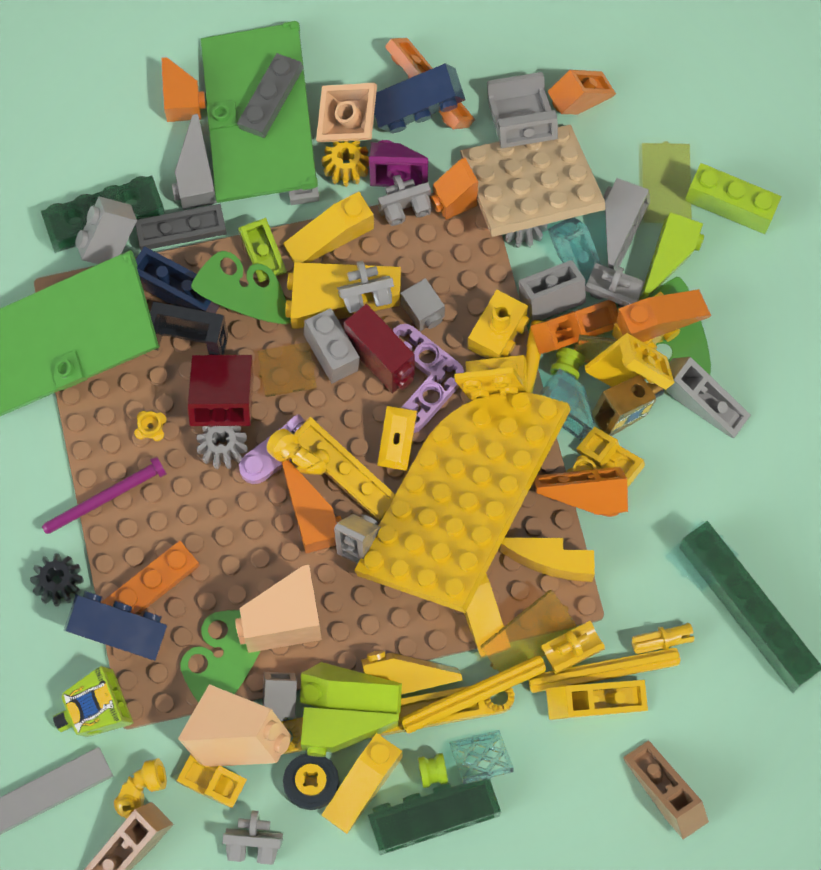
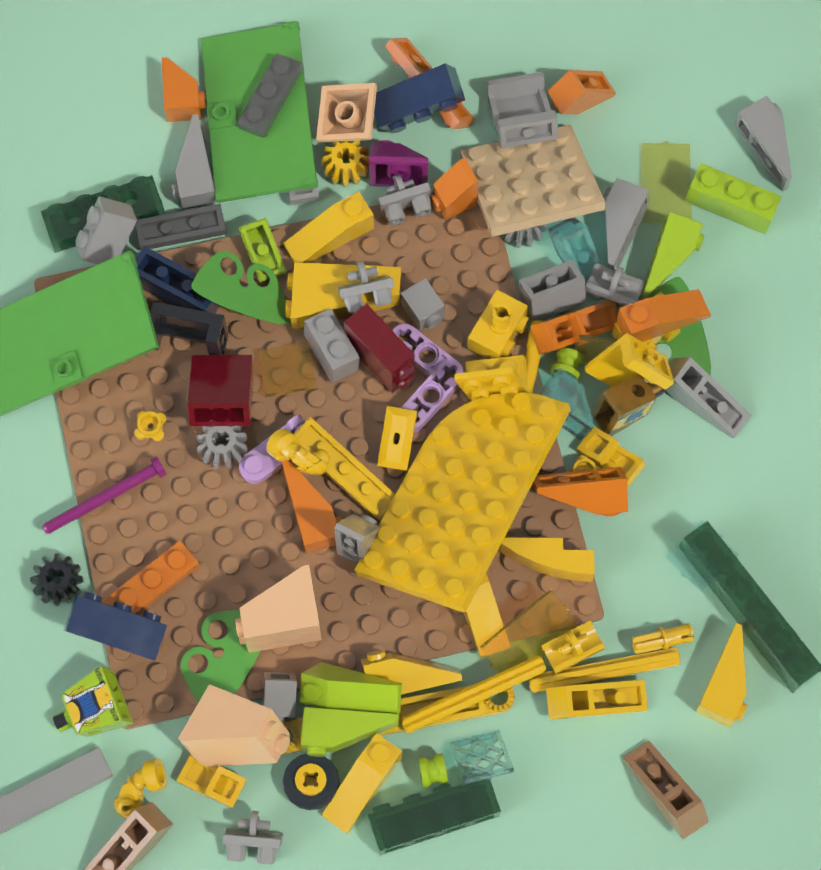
none -> yellow slope [696,623,748,728]
none -> light grey slope [734,96,792,191]

